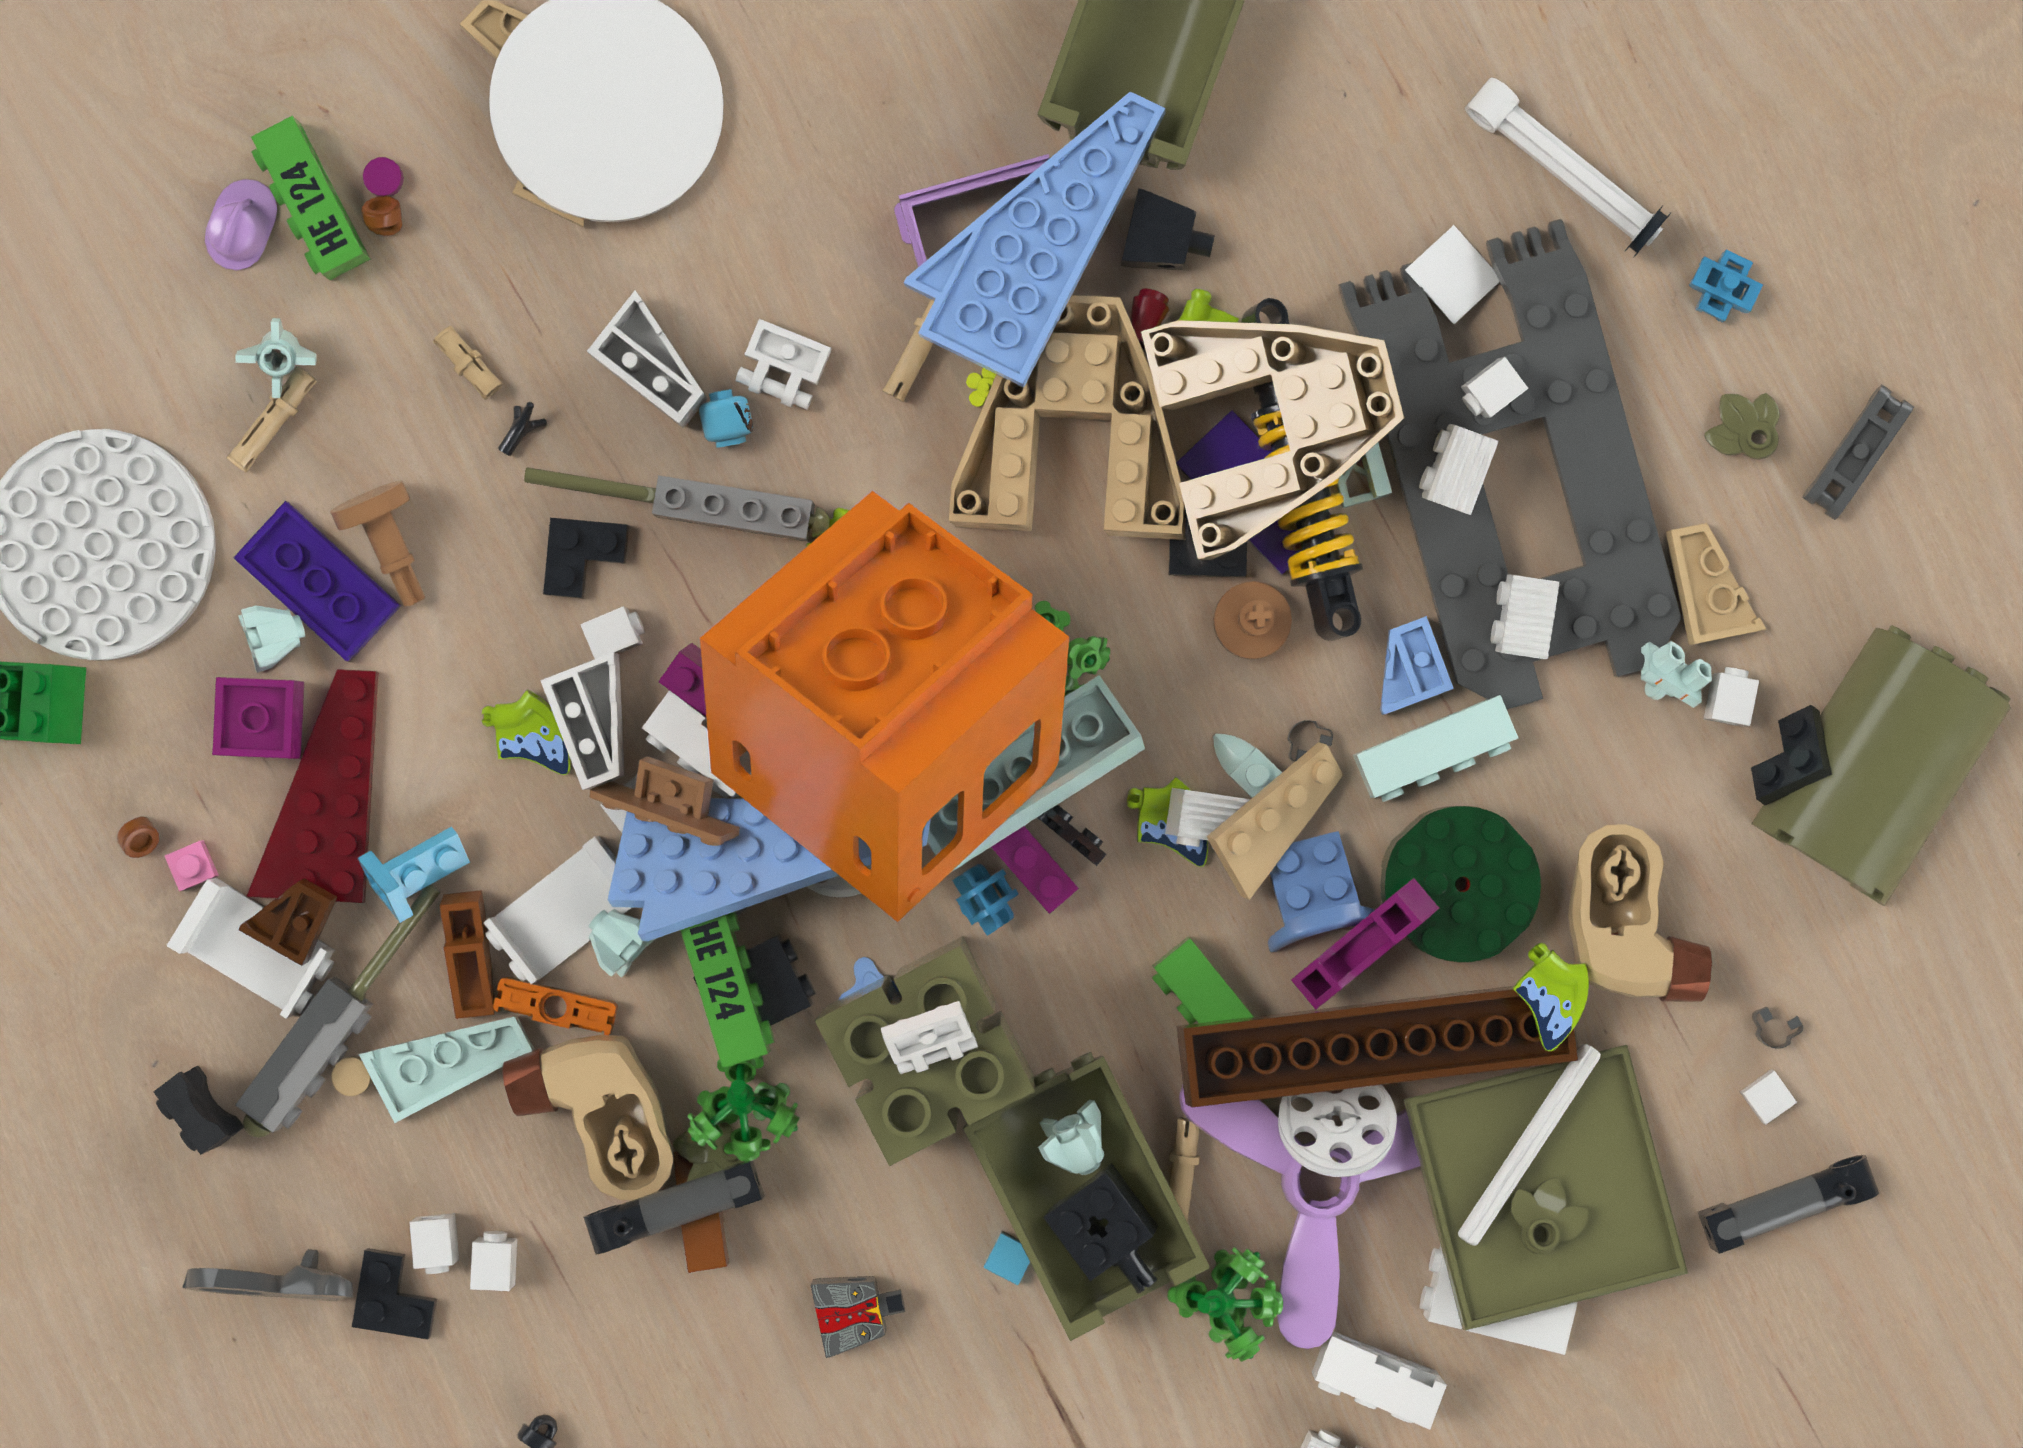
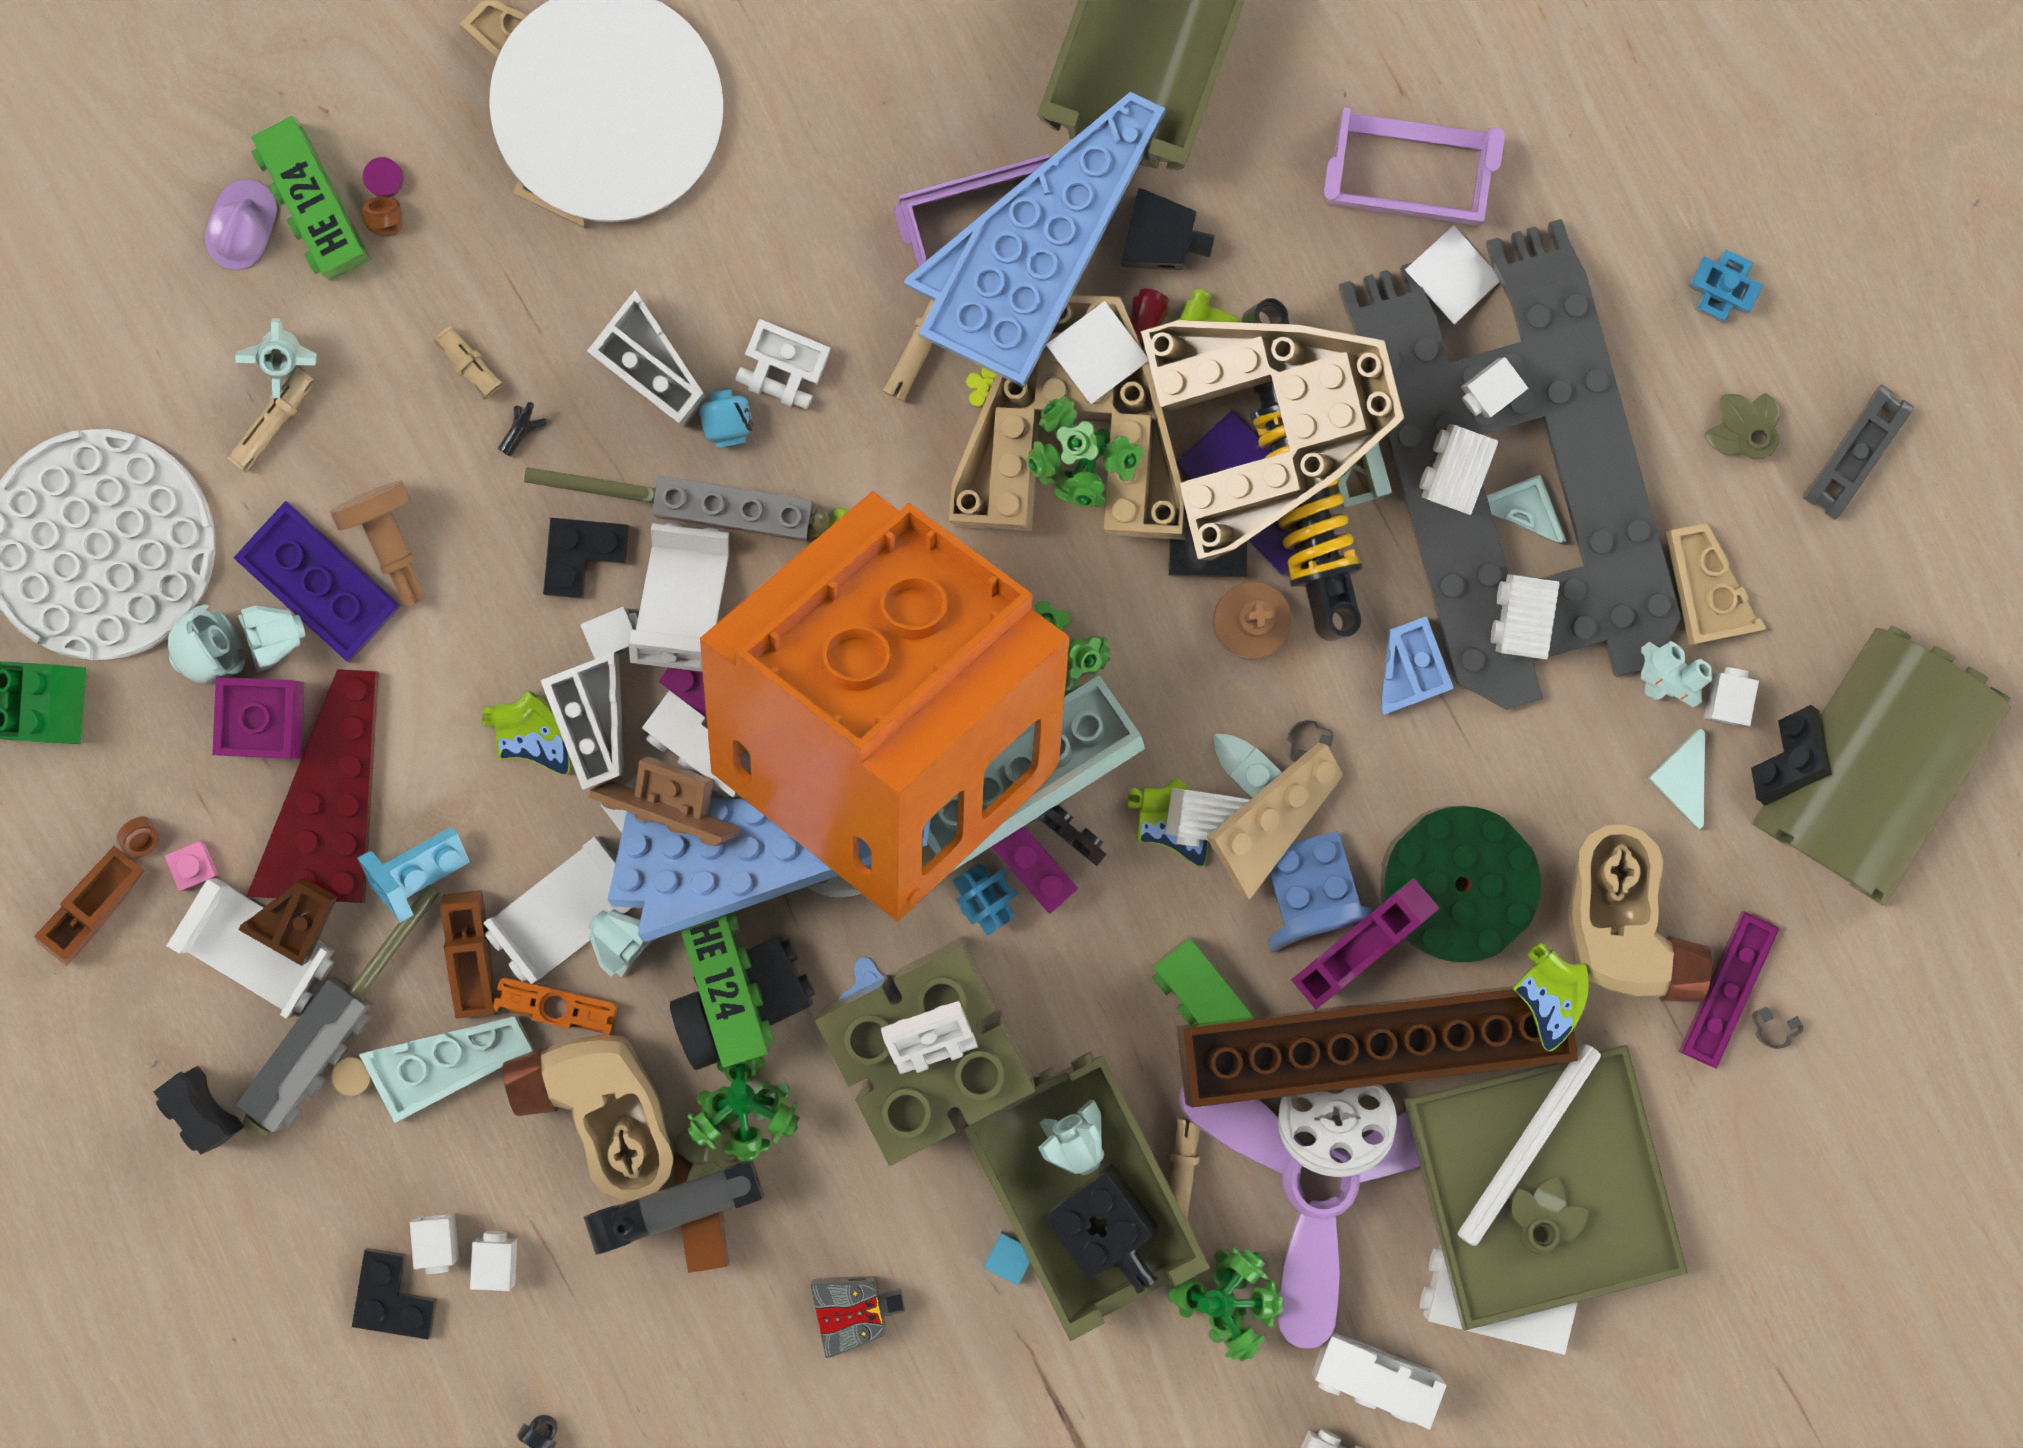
dark grey animal [183,1249,353,1301] -> none
light aqua brick [1353,695,1518,802] -> none
white piece [1465,77,1672,258] -> none
piece [1698,1155,1879,1254] -> none
white tile [1740,1070,1797,1125] -> none
none -> dark orange slope [34,846,144,967]
none -> light aqua cylinder [168,604,245,685]
none -> white panel [628,523,730,672]
none -> black tyre [670,991,720,1070]
none -> bright green plant [1027,396,1143,508]
none -> white sticker [1046,301,1148,404]
none -> lavender piece [1324,107,1505,226]
none -> light aqua tile [1487,475,1566,544]
none -> light aqua tile [1647,728,1705,830]
none -> magenta tile [1679,911,1779,1069]

